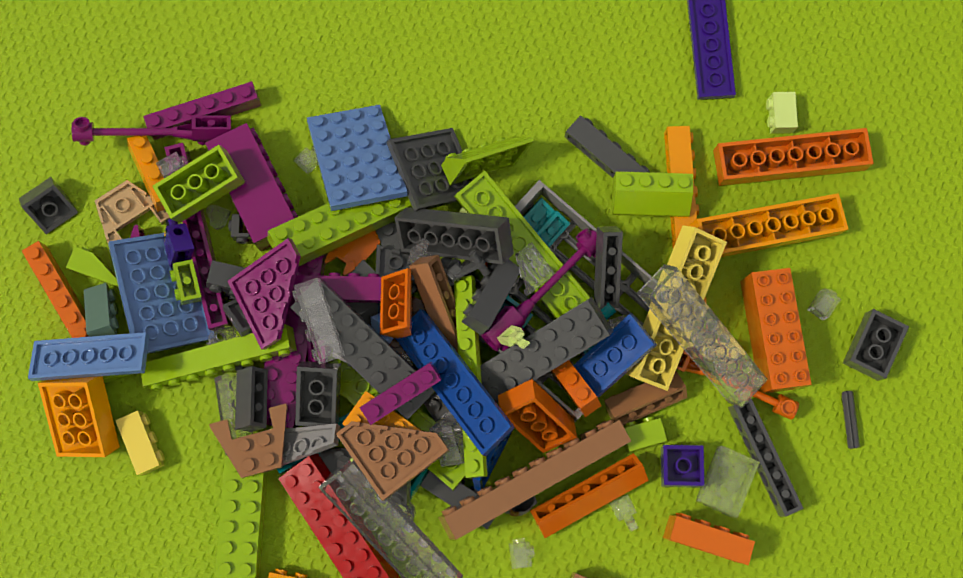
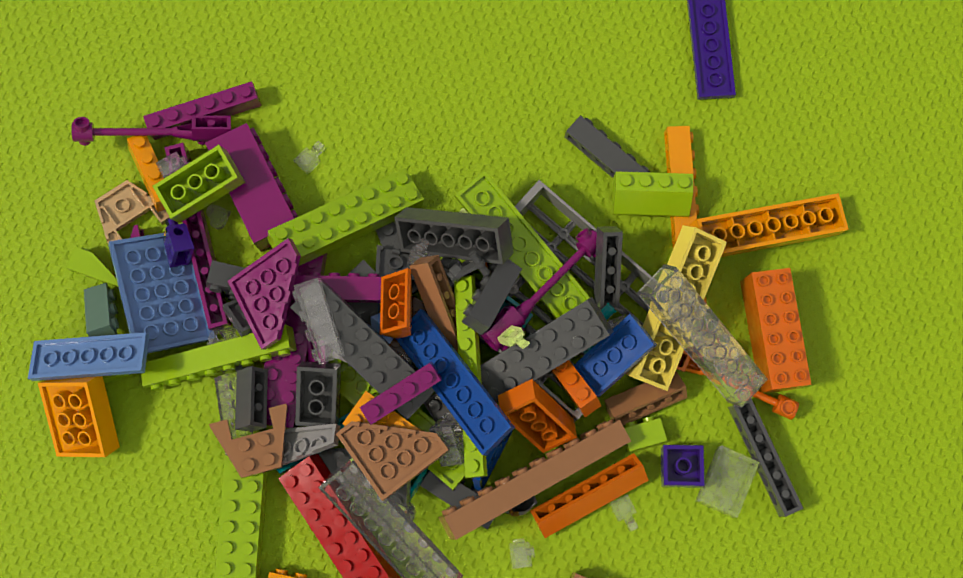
dark grey slope [19,177,78,234] -> none
orange brick [22,241,89,338] -> none
light yellow brick [115,410,165,476] -> none
lime brick [170,259,201,305] -> none
dark grey bracket [228,214,252,244] -> none
medium blue plate [307,105,407,211] -> none
orange shield [325,231,381,276] -> none
dark grey plate [387,128,474,211] -> none
lime slope [441,137,534,185] -> none
clear wing [515,242,555,296] -> none
teal slope [523,198,571,247] -> none
orange brick [663,513,755,565] -> none
orange brick [713,128,874,186] -> none
yellowish green brick [766,92,798,134] -> none
clear brick [807,288,841,320] -> none
dark grey axle [841,391,860,449] -> none
dark grey brick [843,309,909,381] -> none

